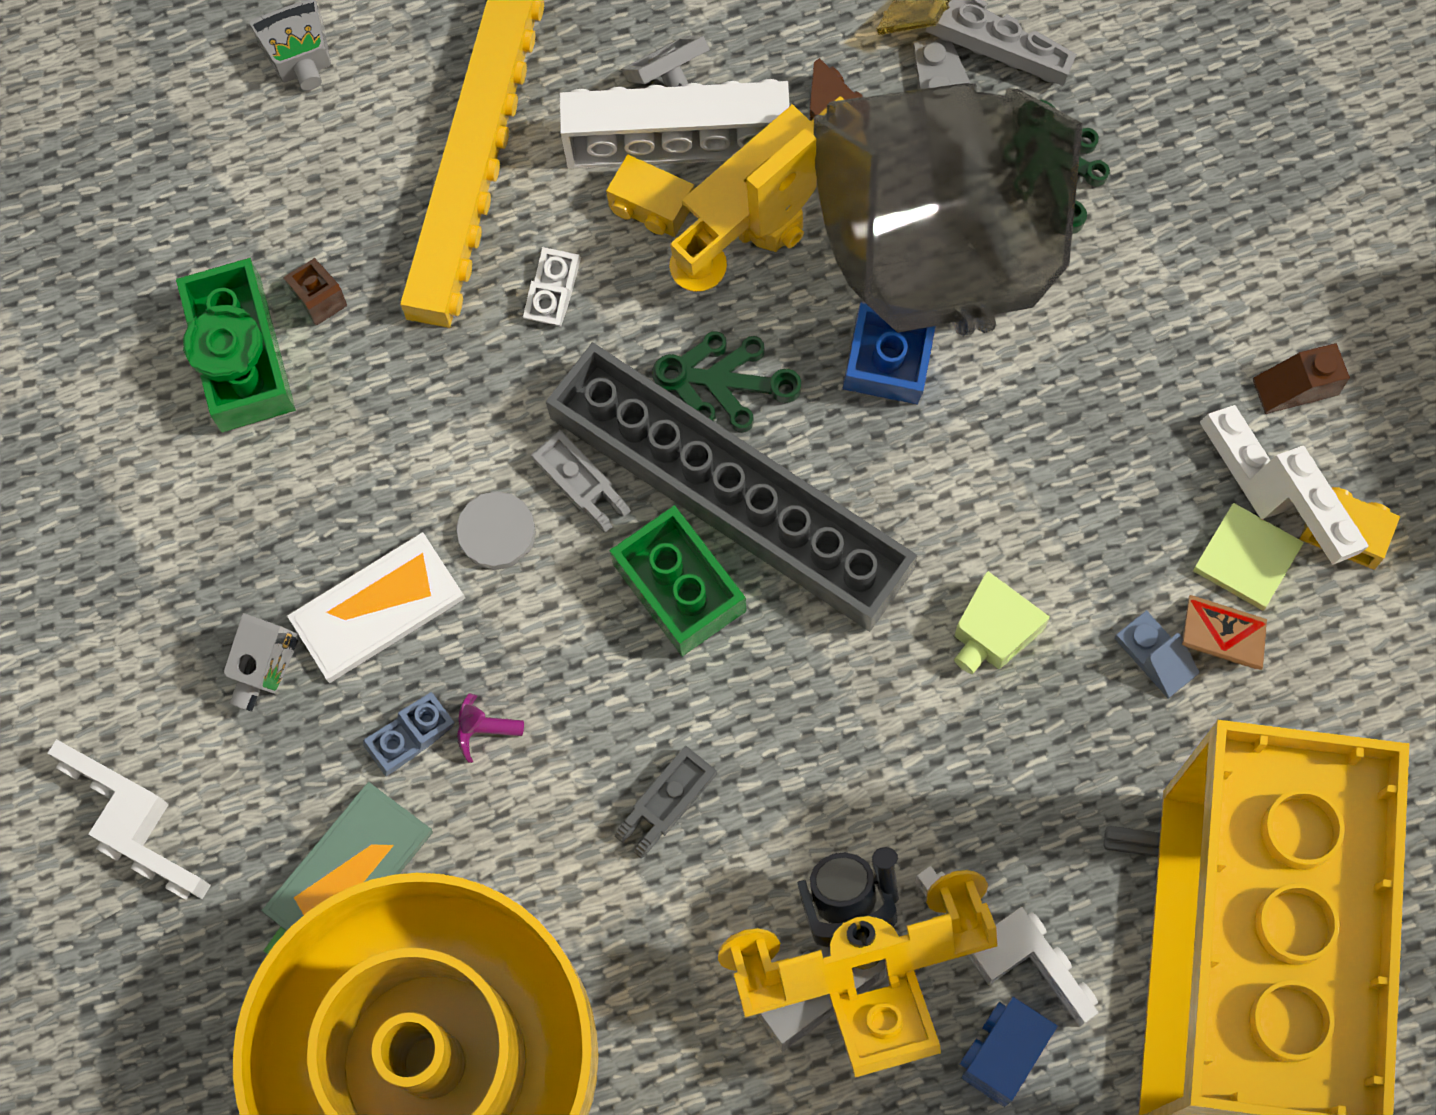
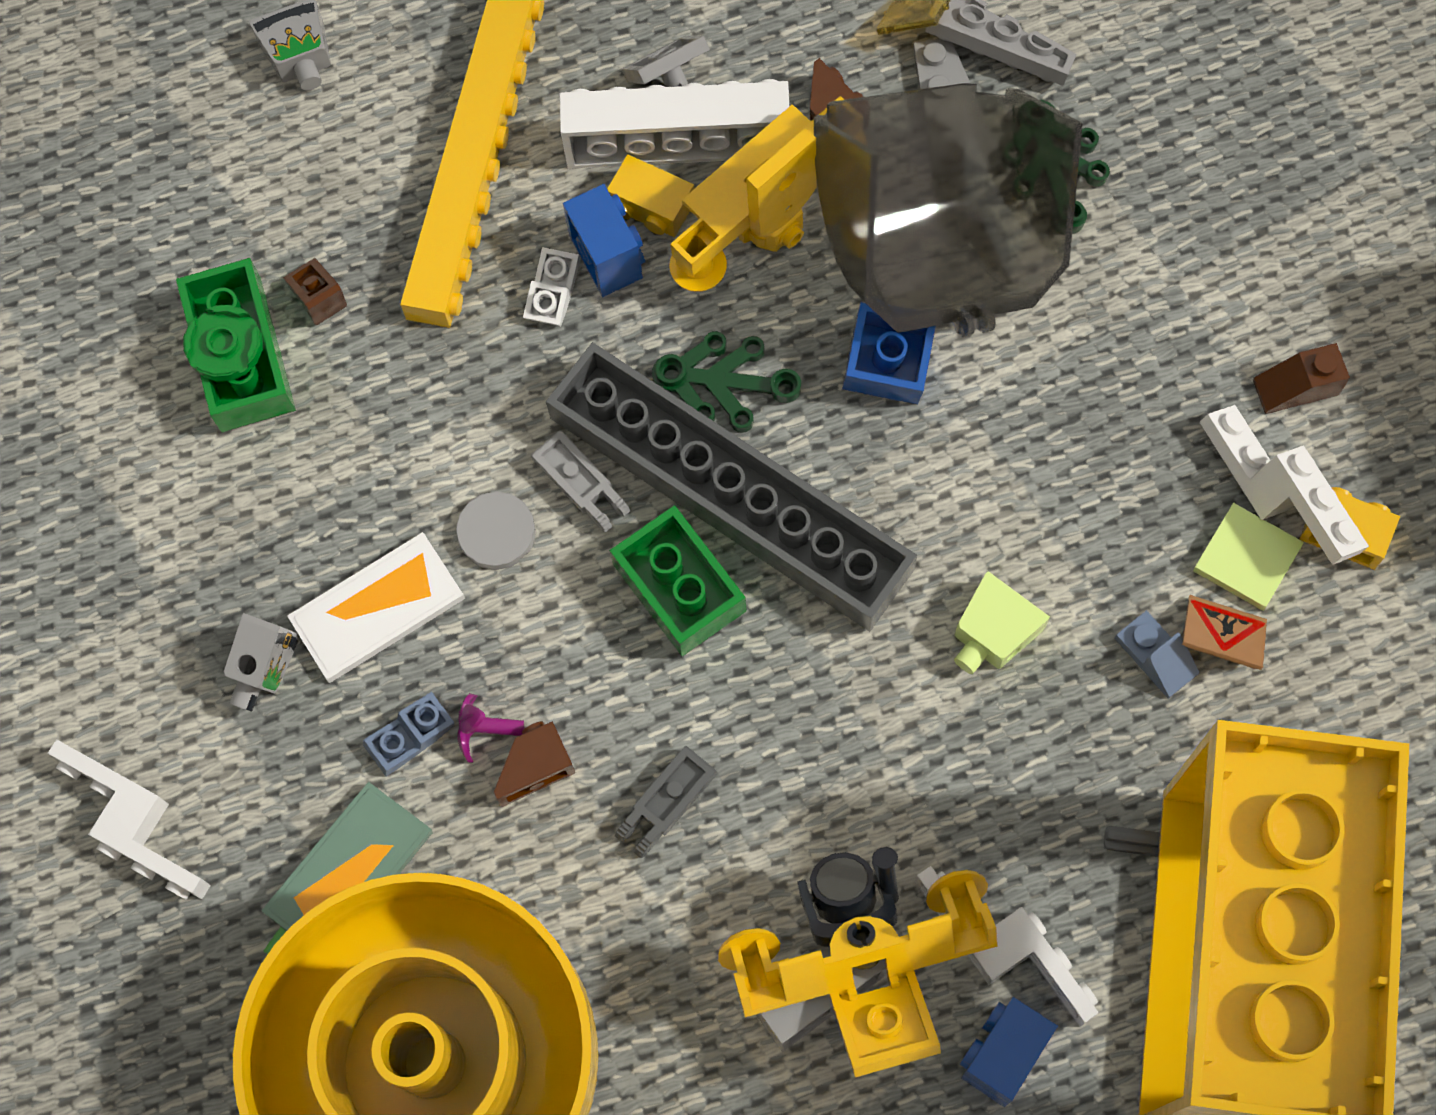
none -> reddish brown slope [494,721,576,807]
none -> blue brick [563,184,645,298]

